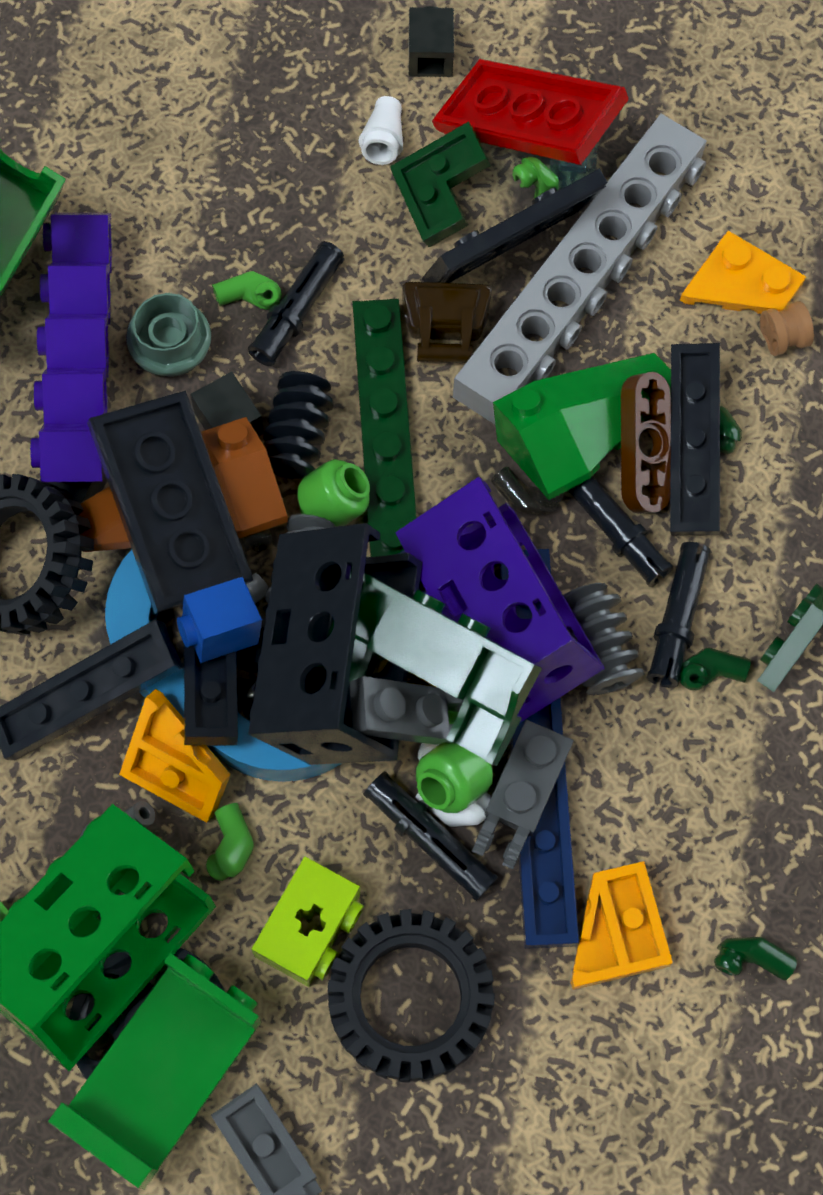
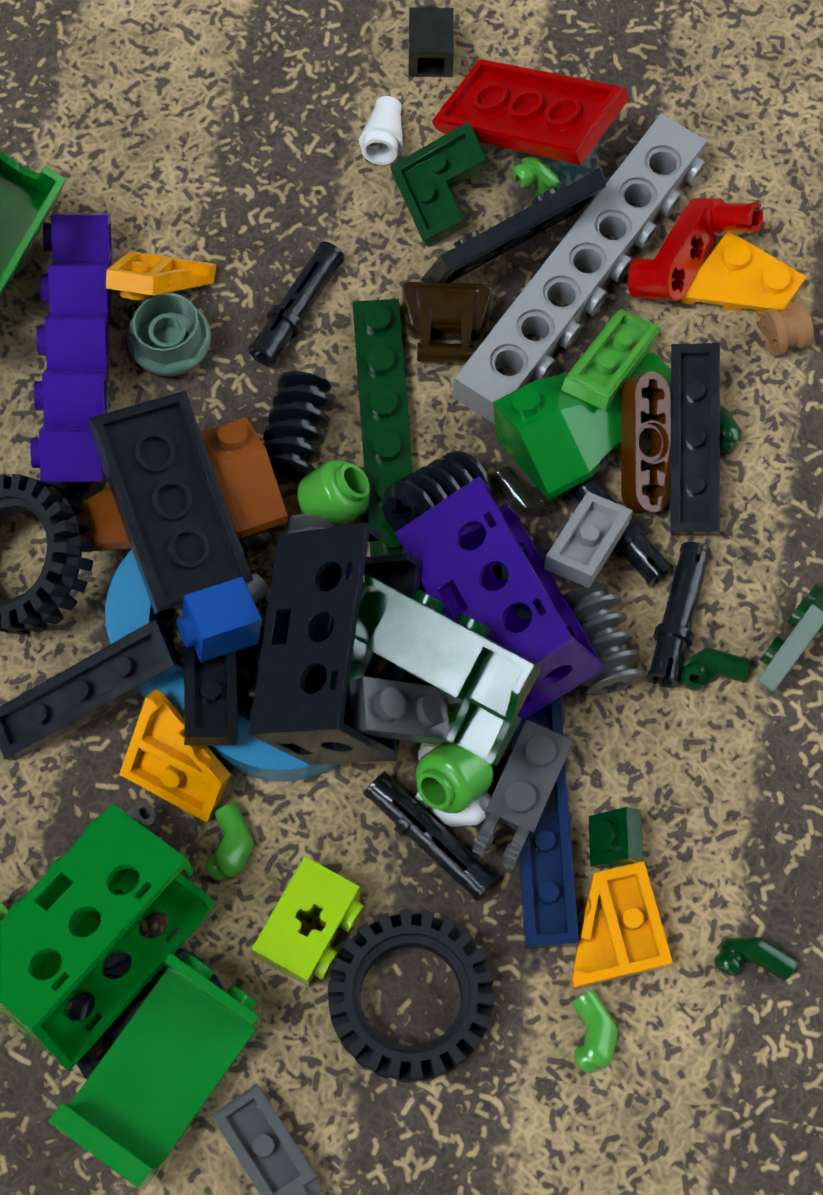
pearl dark grey brick [190,371,264,437] -> none
bright green arm [212,271,282,309] -> none
none -> light orange wing [106,251,216,300]
none -> black piece [382,451,491,534]
none -> light grey plate [544,491,632,588]
none -> bright green tile [561,309,661,411]
none -> bright green arm [572,989,618,1073]
none -> dark green plate [589,807,643,868]
none -> red beam [627,198,763,301]

